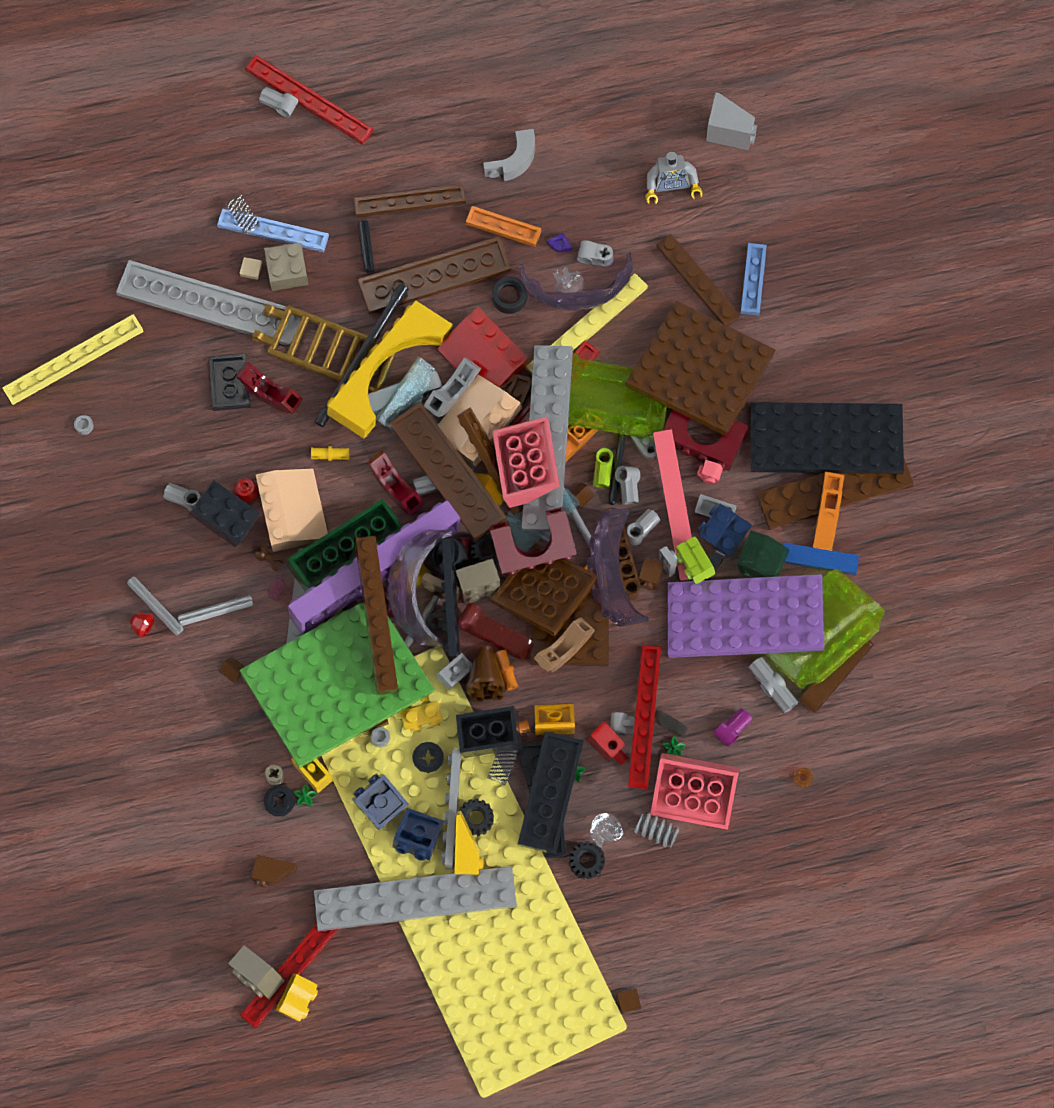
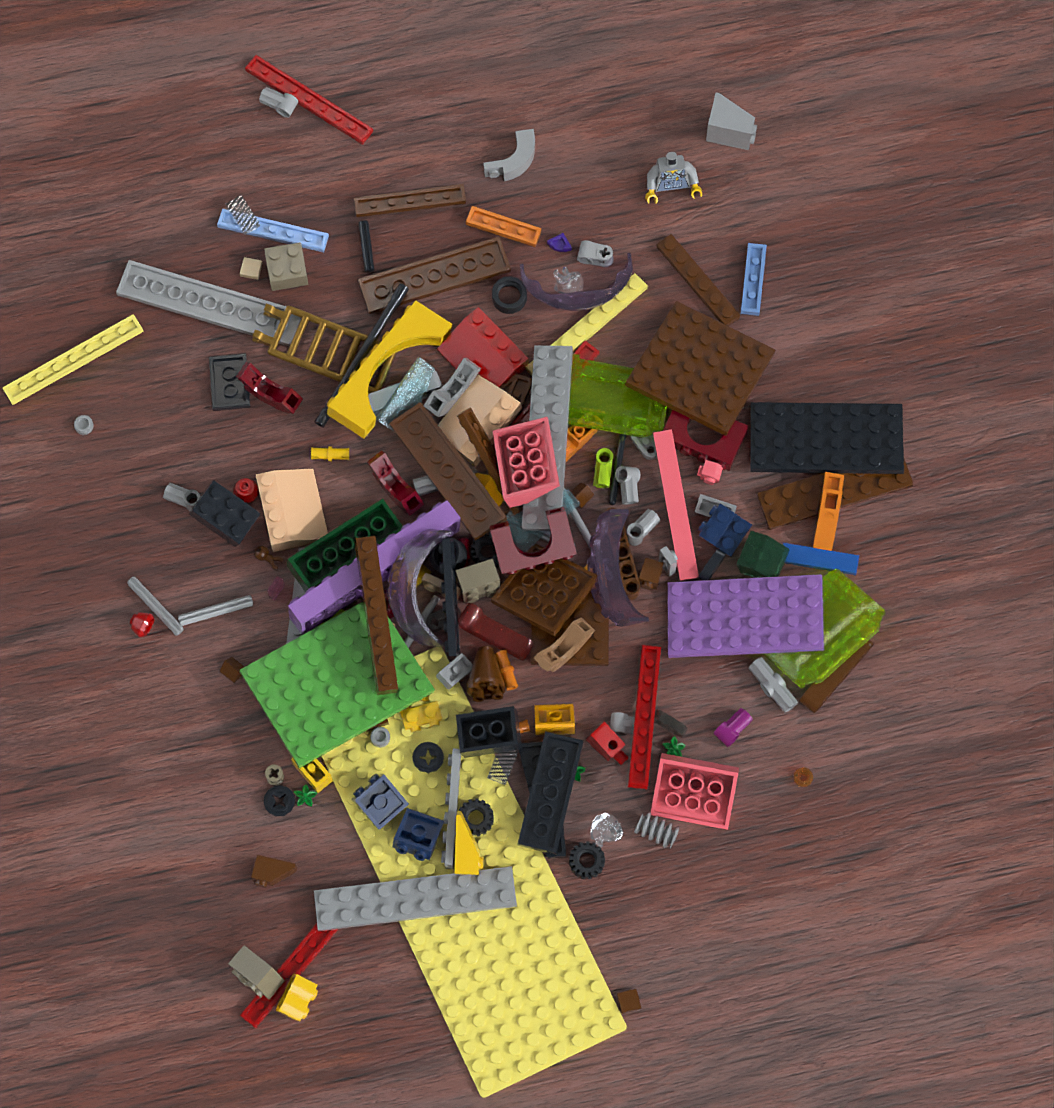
lime brick [675,537,715,584] -> none

